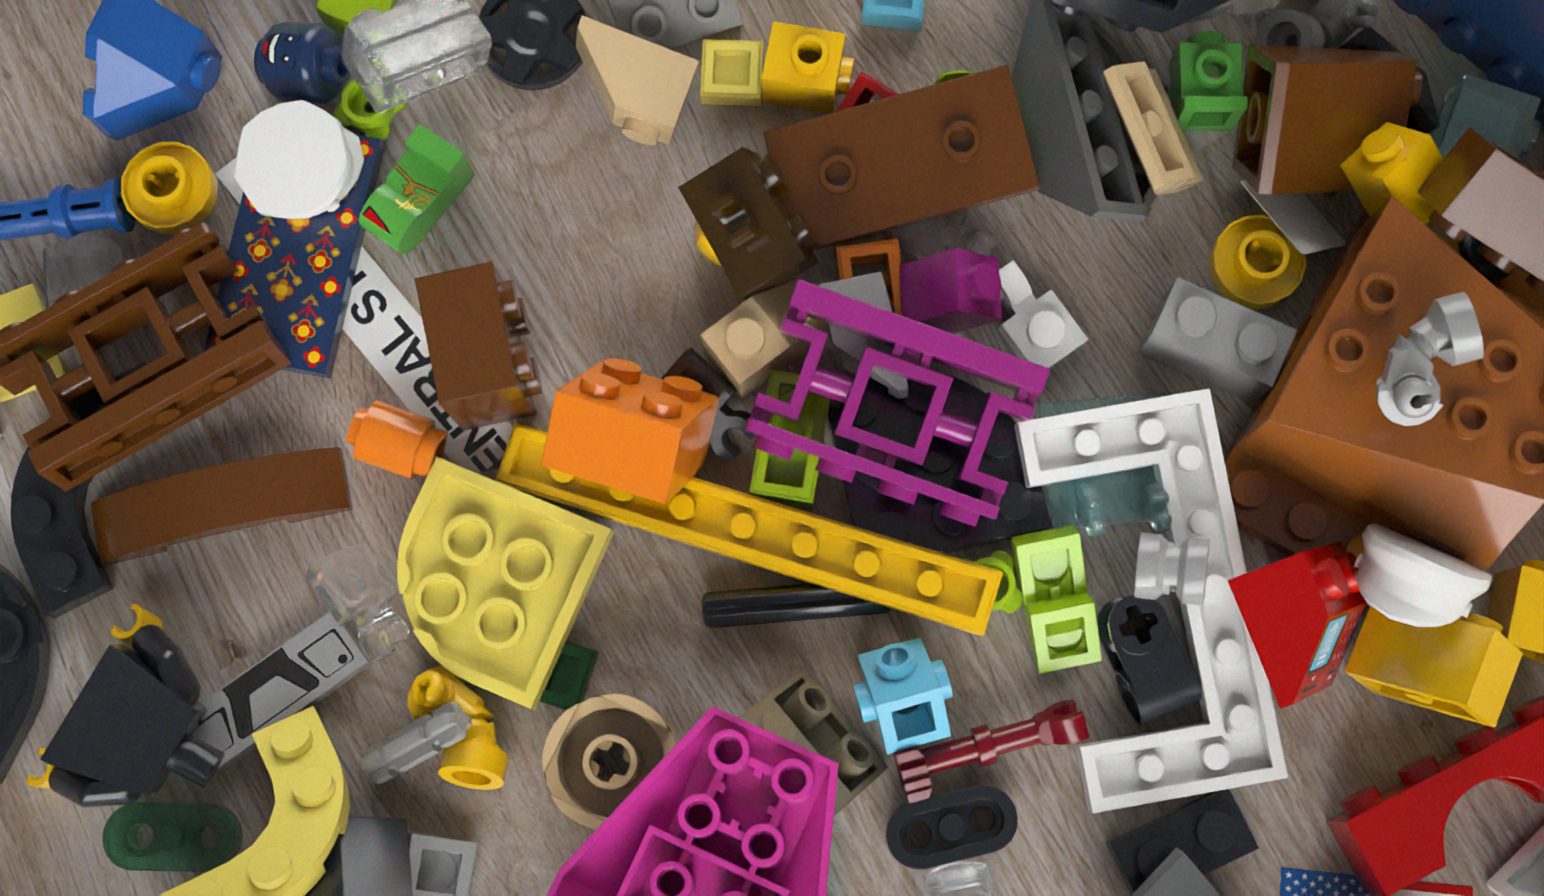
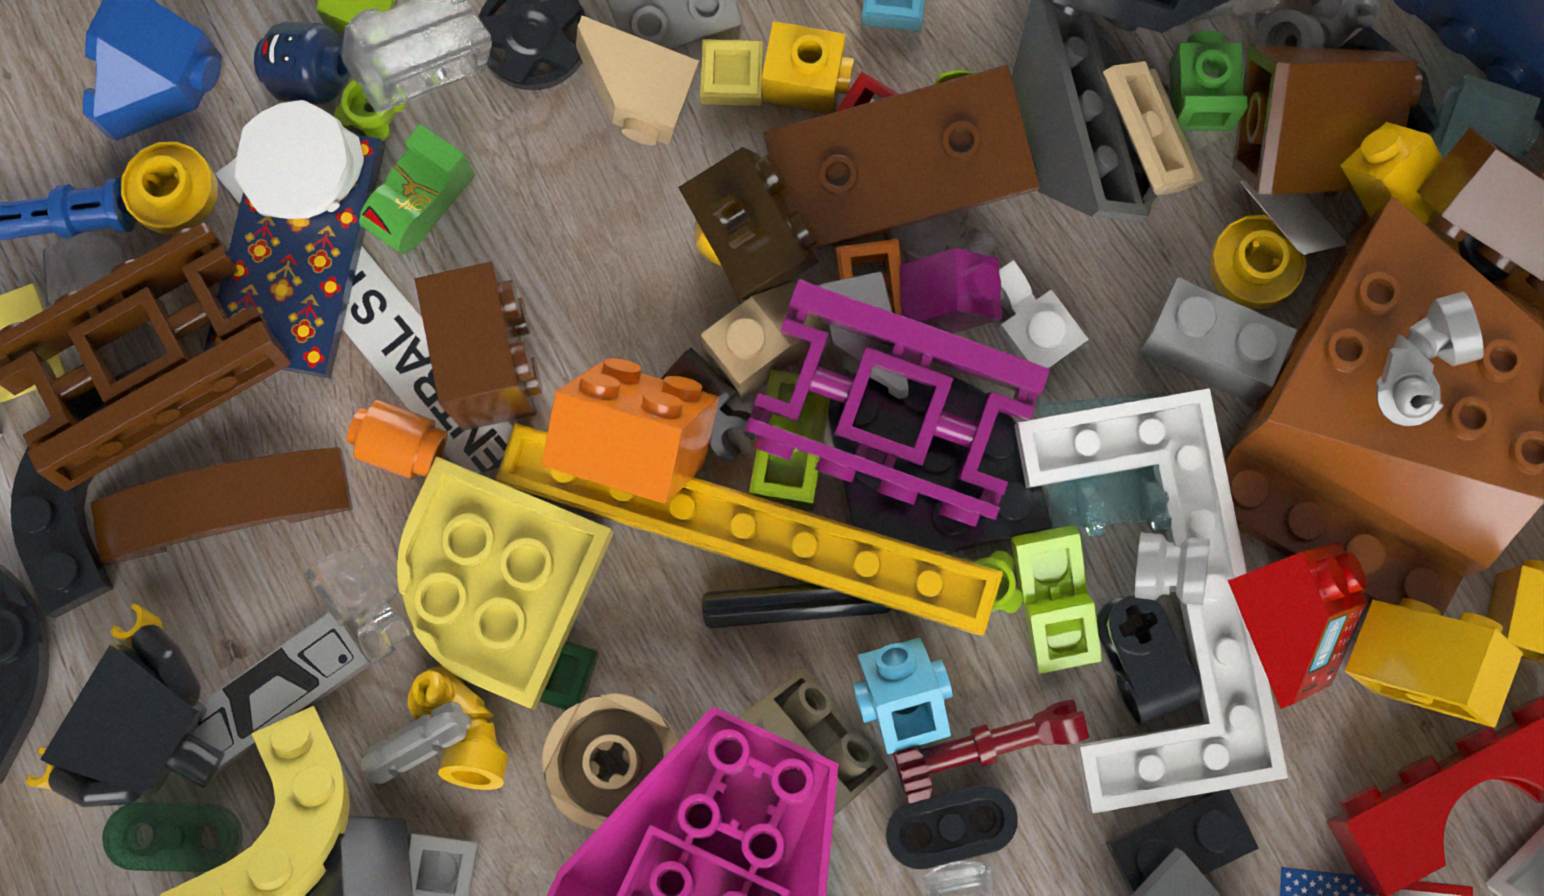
white hat [1354,523,1492,627] -> none

